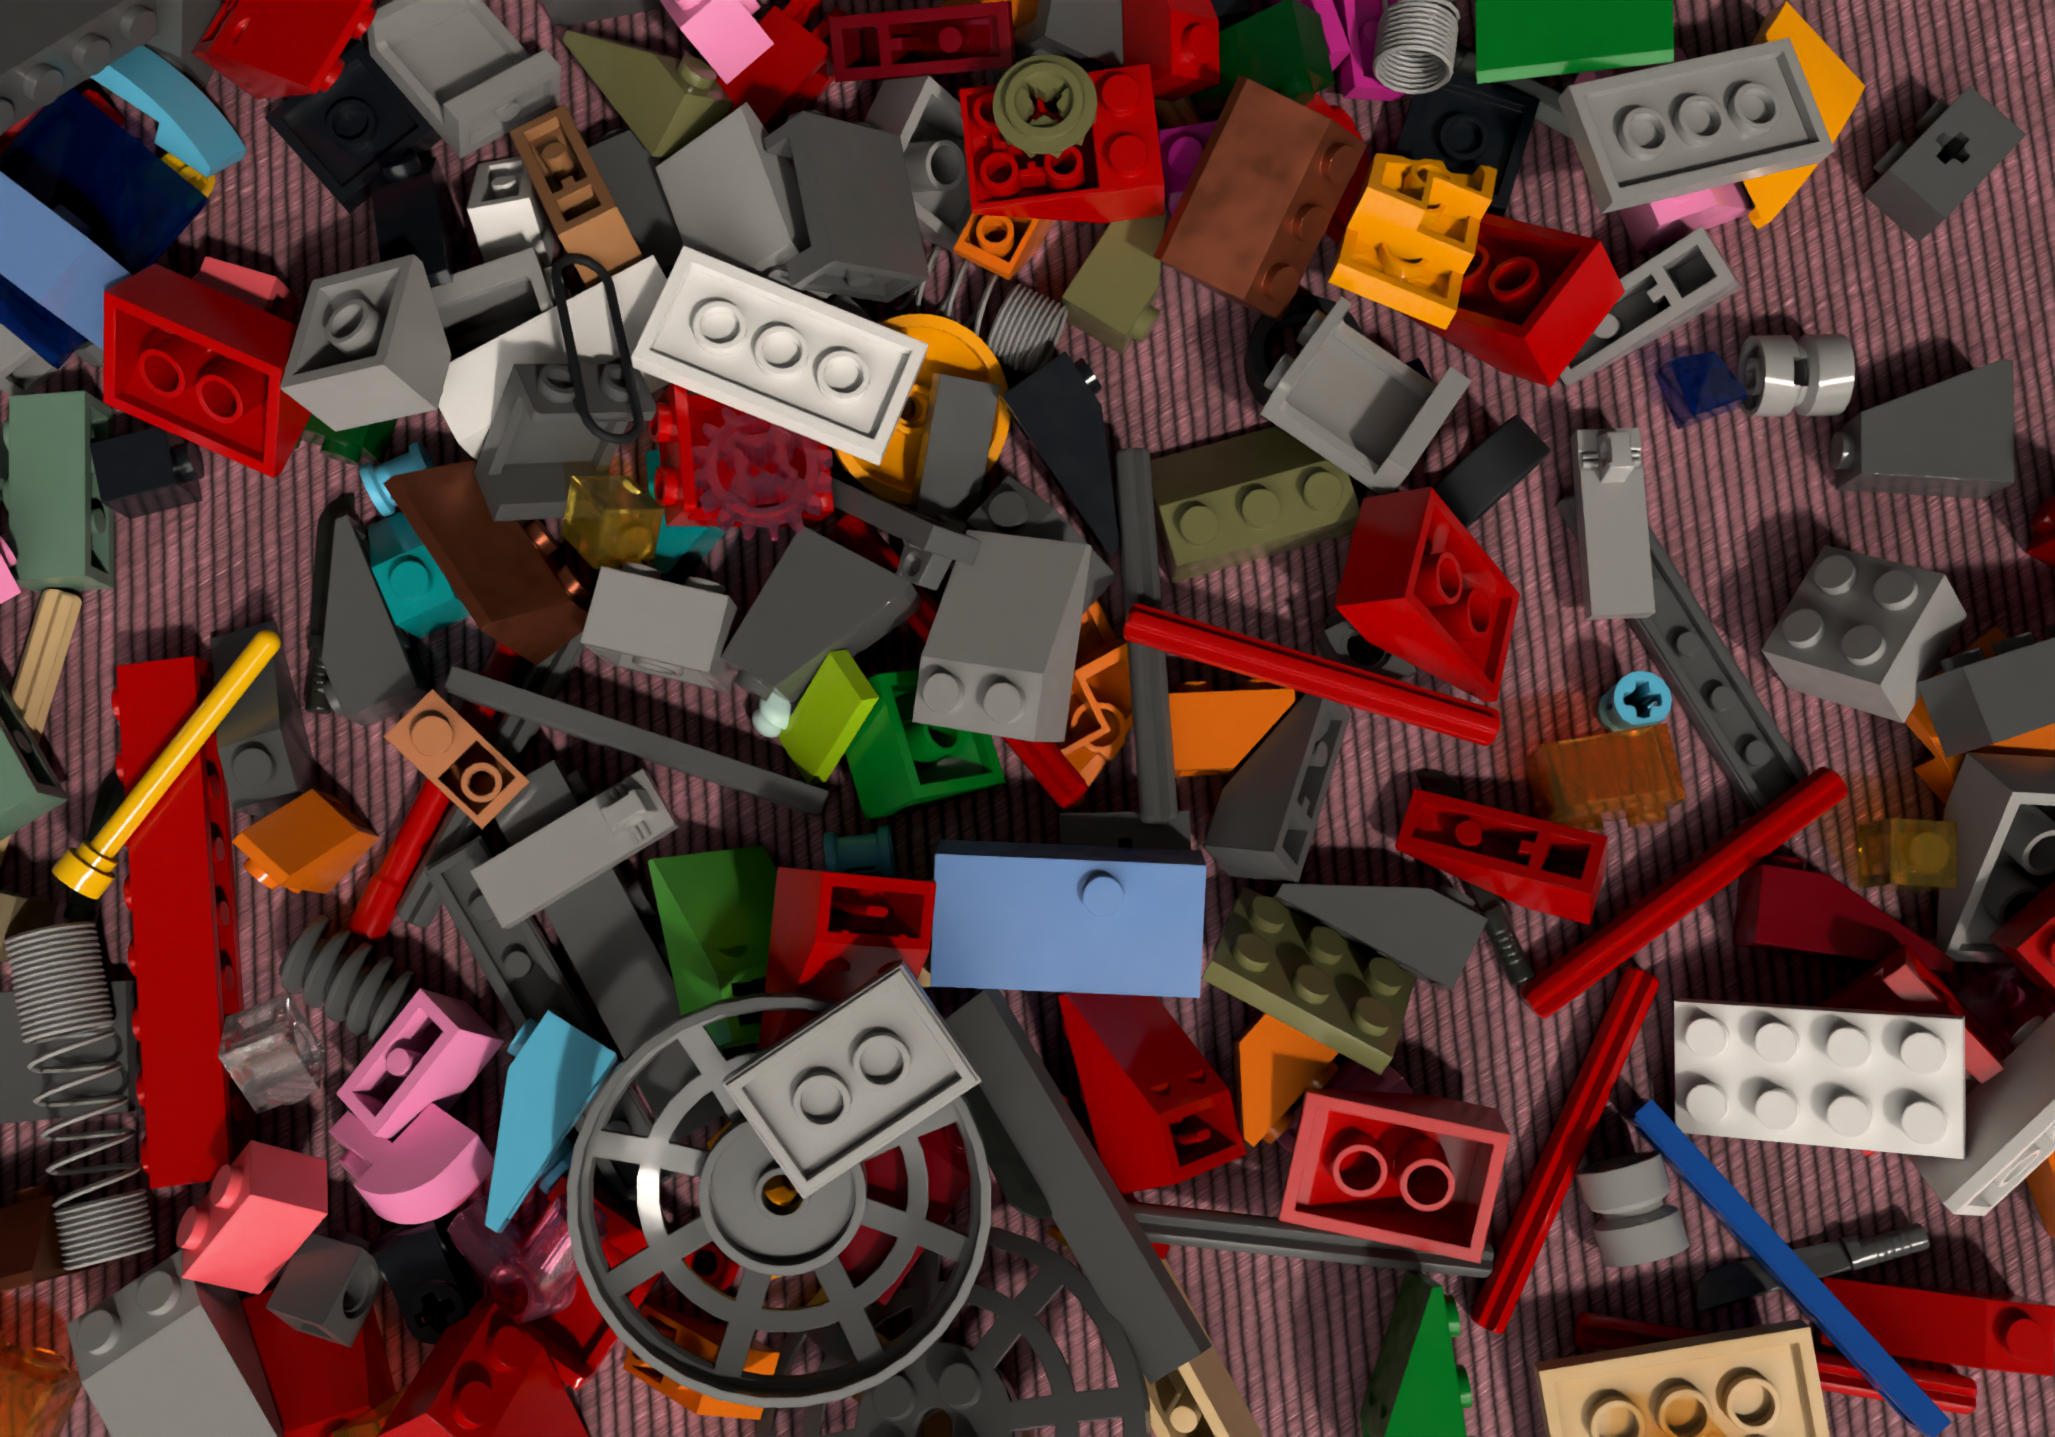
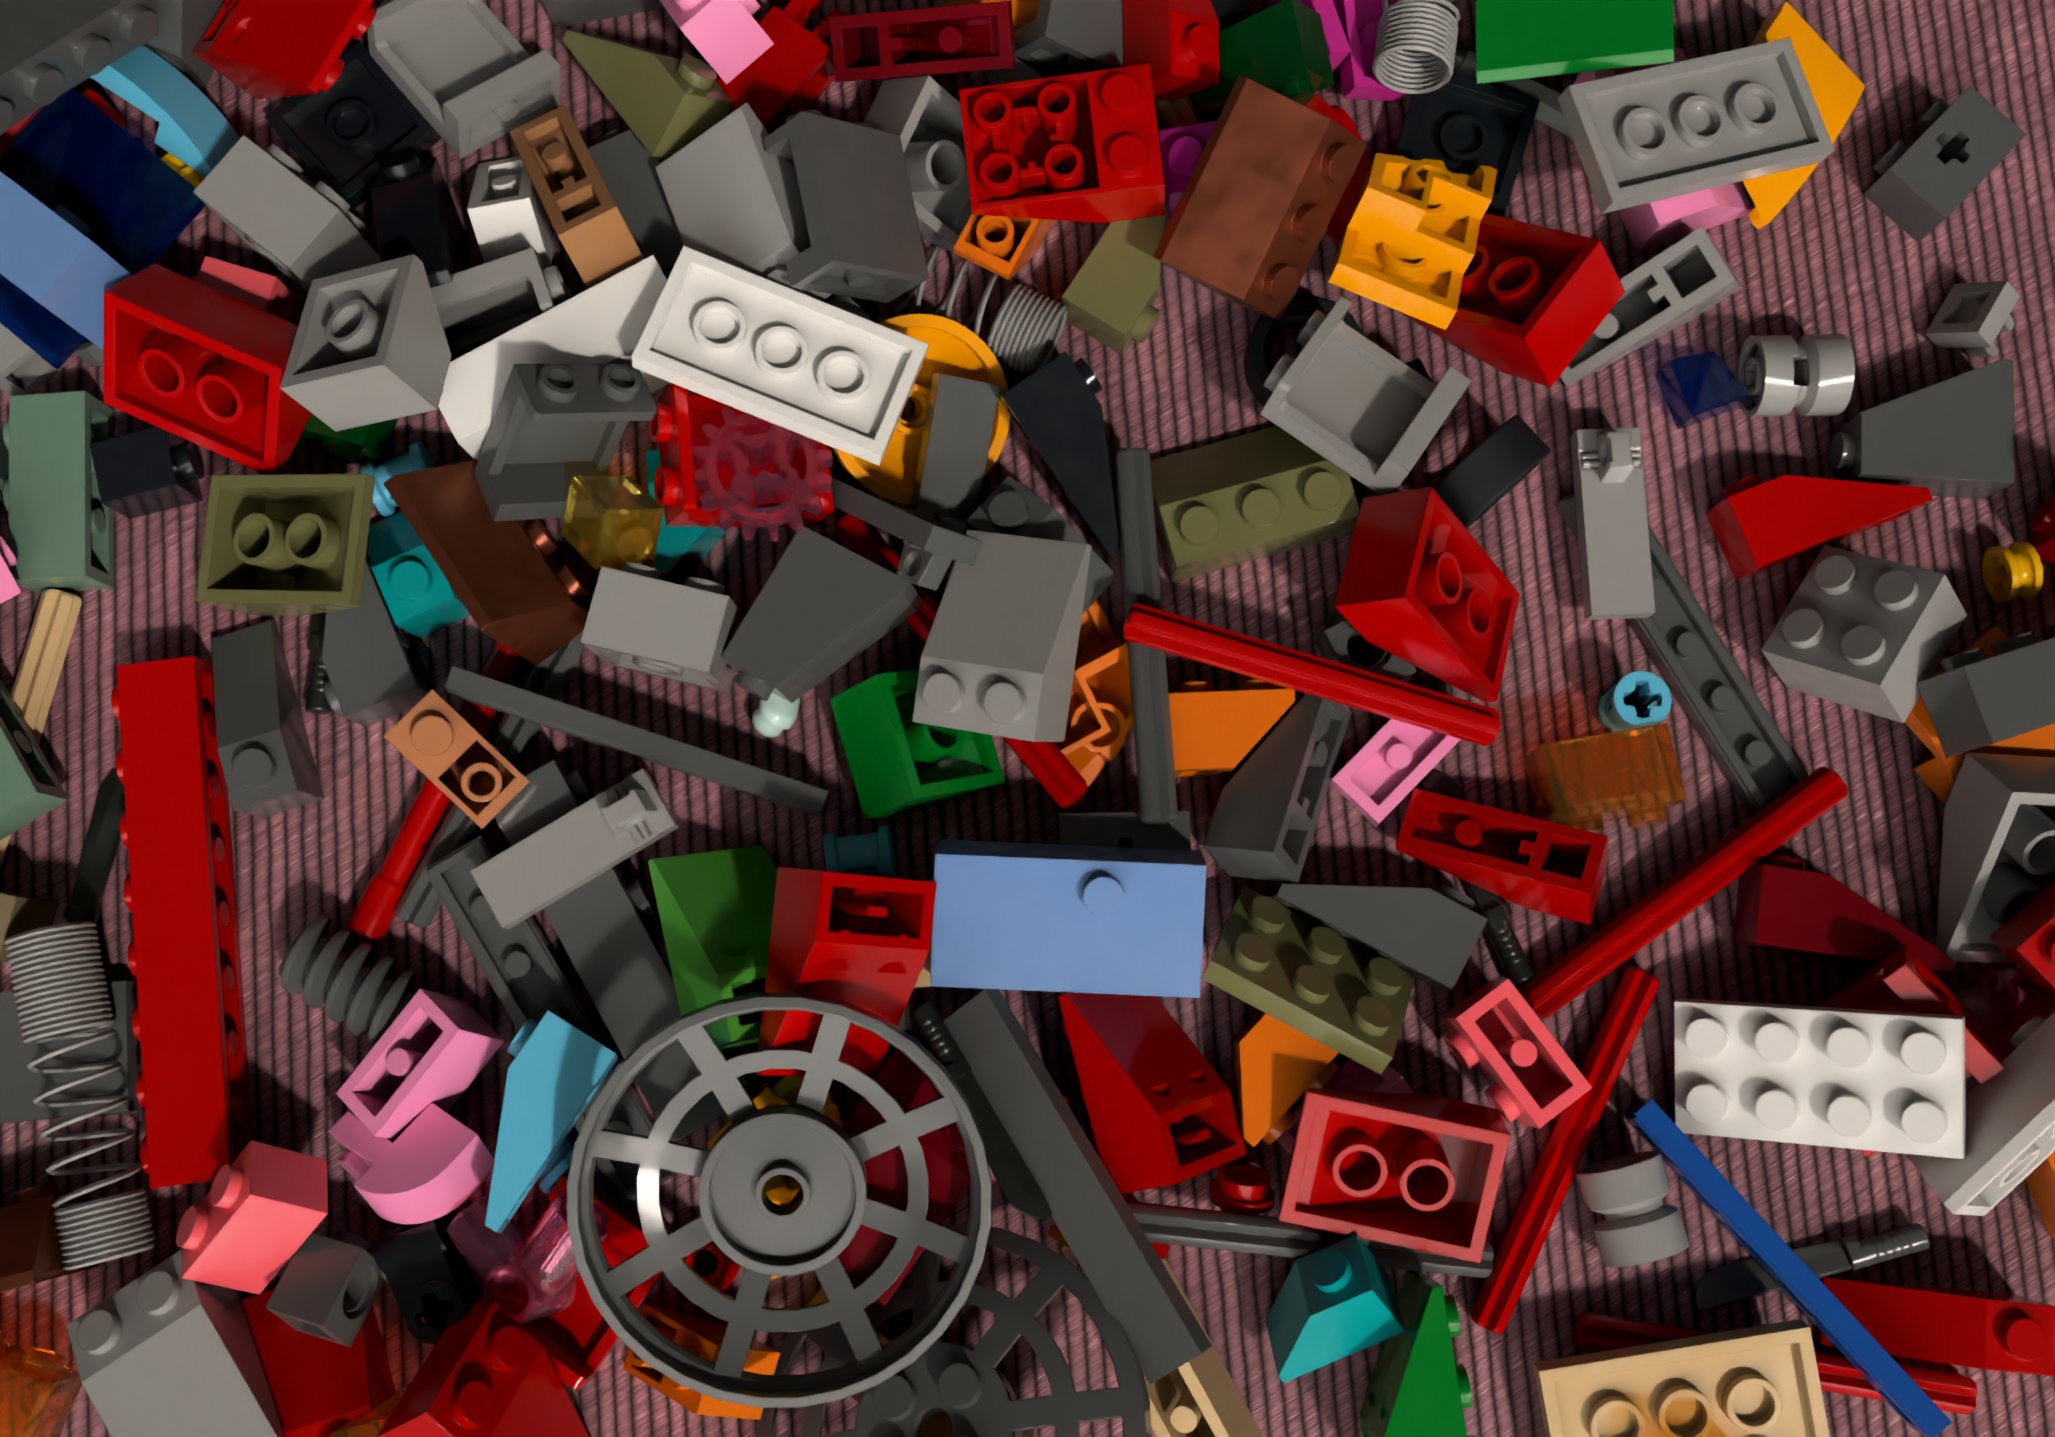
yellow piece [51,629,281,899] -> none
clear brick [218,993,325,1114] -> none
orange slope [232,789,380,894] -> none
black piece [551,254,644,444] -> none
light grey tile [722,959,982,1199] -> none
lime tile [778,649,879,785] -> none
olive gear [993,54,1097,159] -> none
clear yellow brick [1858,818,1957,893] -> none
none -> light grey brick [193,135,380,292]
none -> olive slope [195,474,375,616]
none -> red plate [1208,1163,1275,1215]
none -> teal slope [1265,1234,1406,1383]
none -> bright pink plate [1330,719,1461,827]
none -> coral brick [1439,978,1592,1129]
none -> red slope [1706,474,1933,580]
none -> light grey tile [1925,281,2020,358]
none -> yellow bush [1982,541,2043,602]

